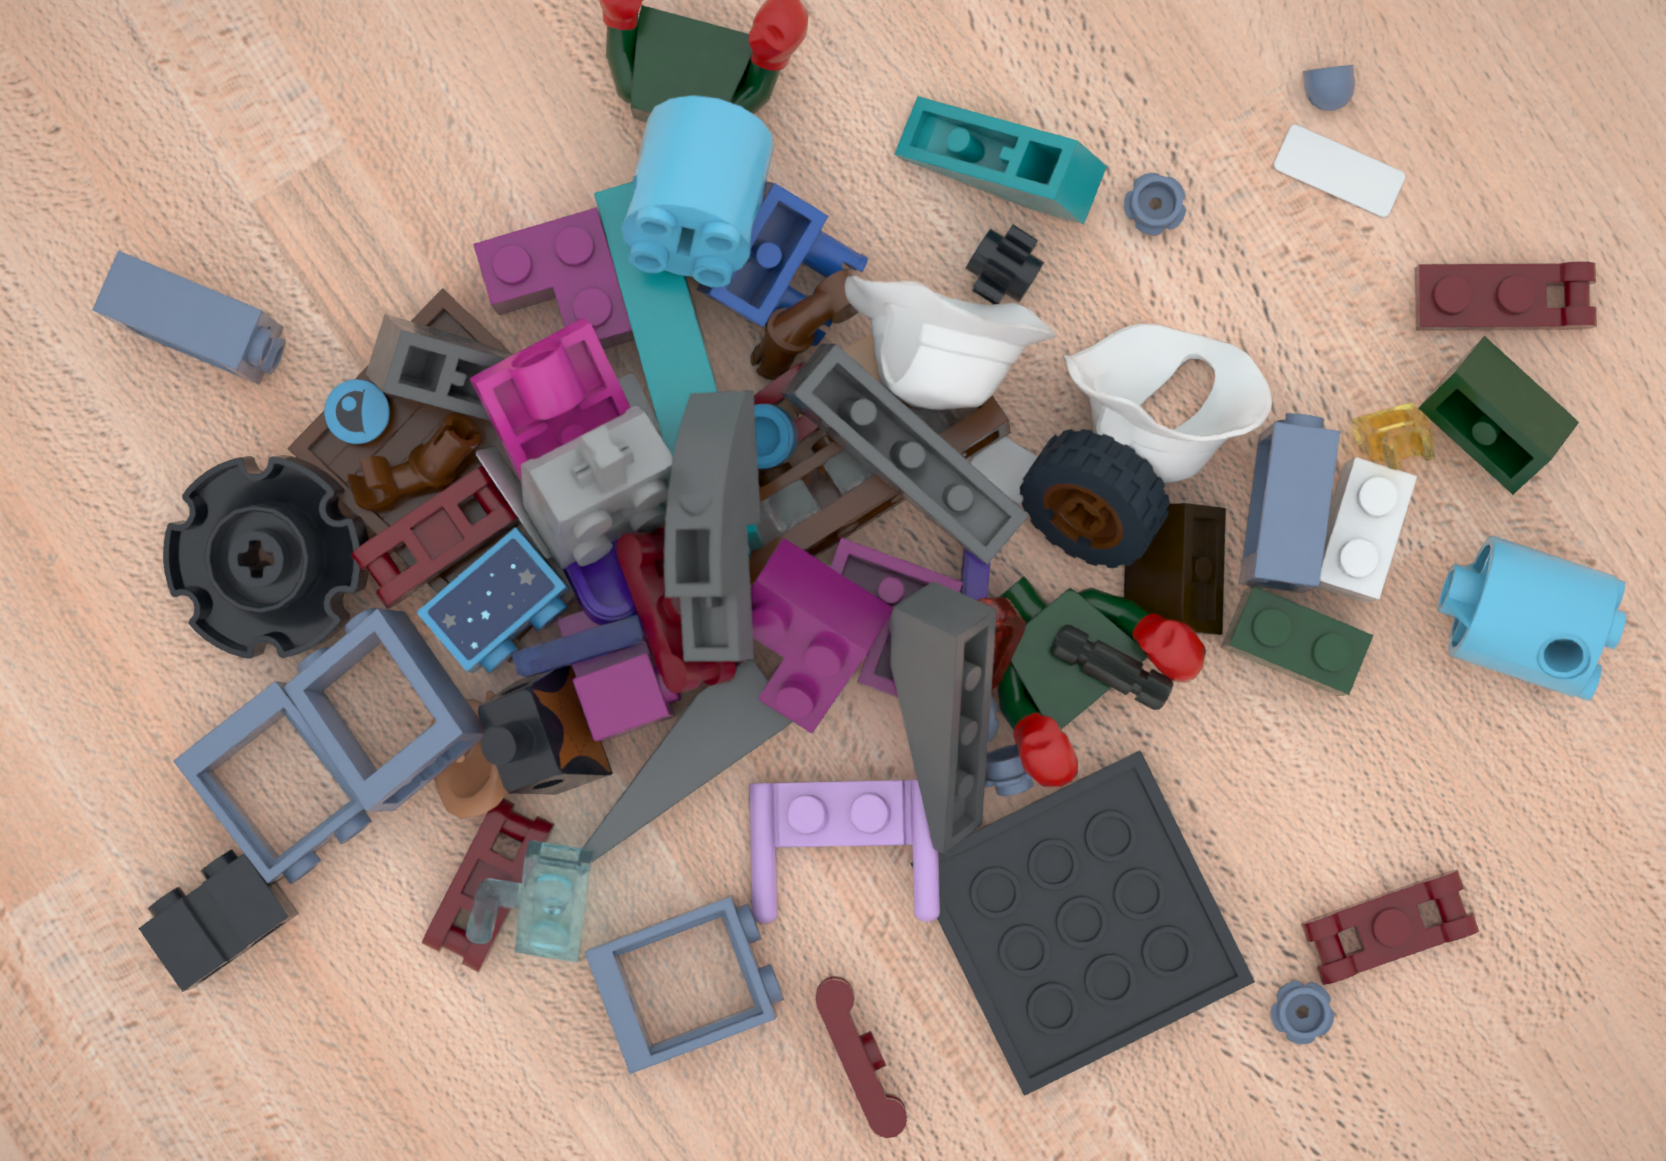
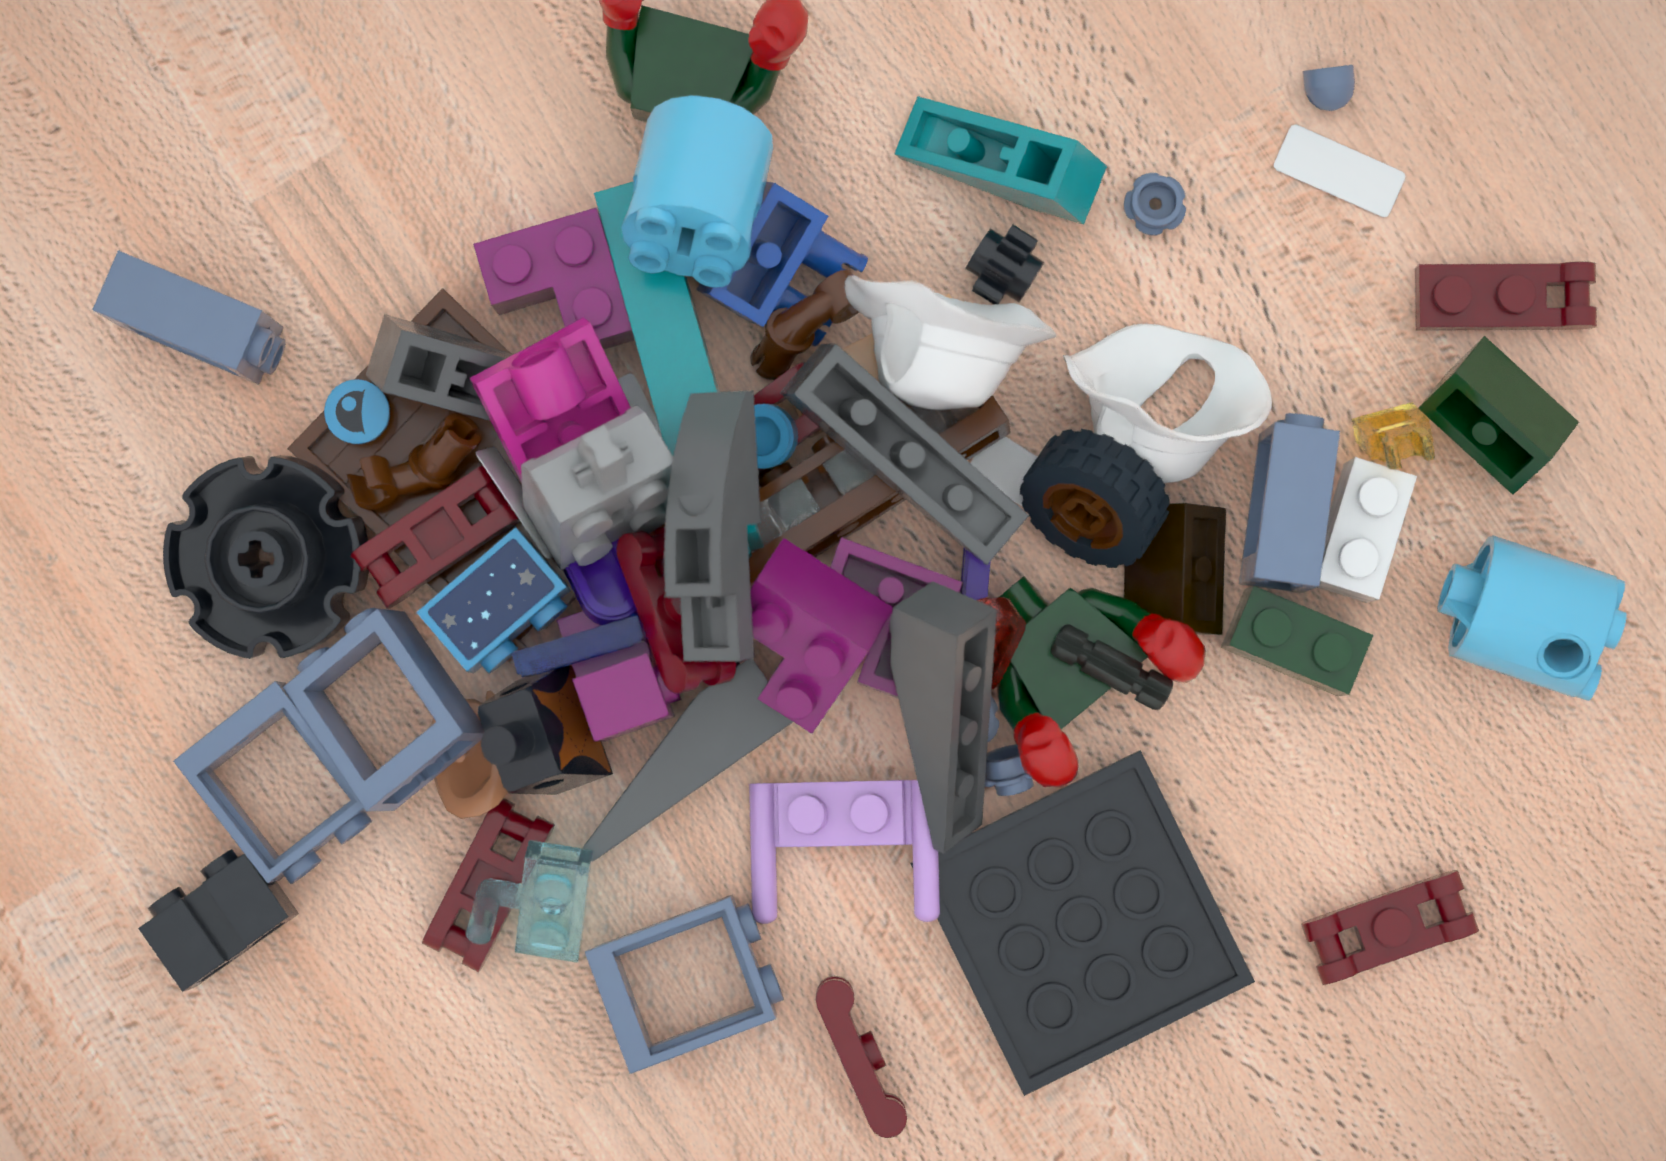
sand blue plate [1270,981,1334,1044] -> none

